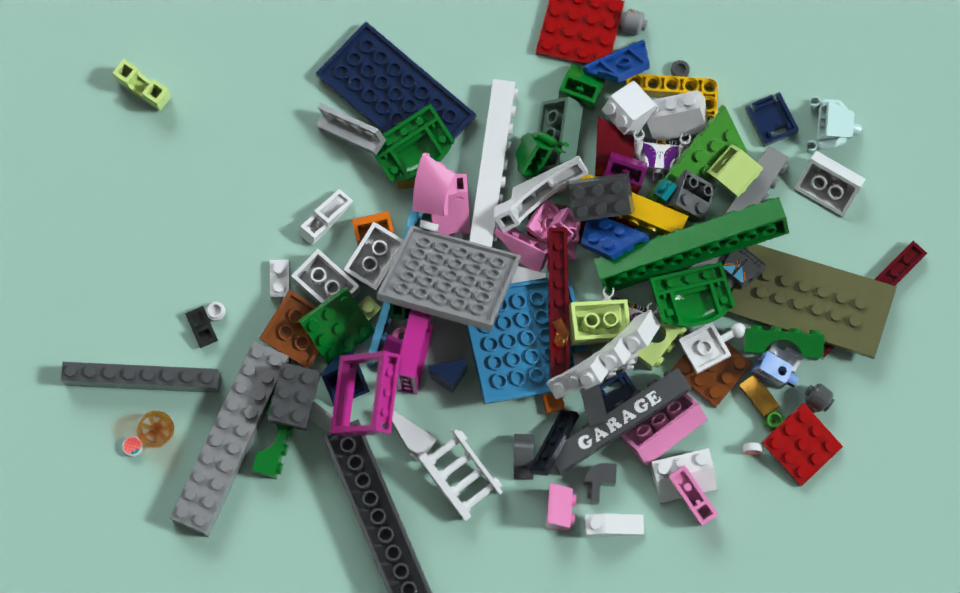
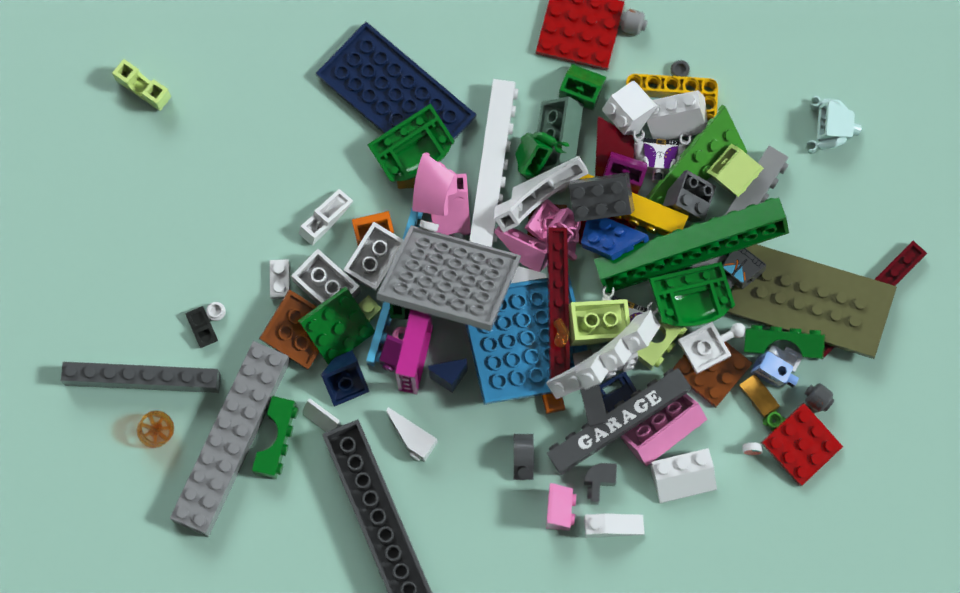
tile [122,436,143,457] -> none
dark grey brick [267,362,321,431] -> none
light grey fence [316,103,386,155] -> none
dark pink window [330,351,400,437] -> none
white fence [417,429,503,521] -> none
black tile [528,410,579,476] -> none
blue wing [583,40,650,83] -> none
teal plate [654,178,678,202] -> none
bright pink slope [668,465,718,526] -> none
dark blue container [745,92,799,147] -> none
white slope [794,151,866,217] -> none

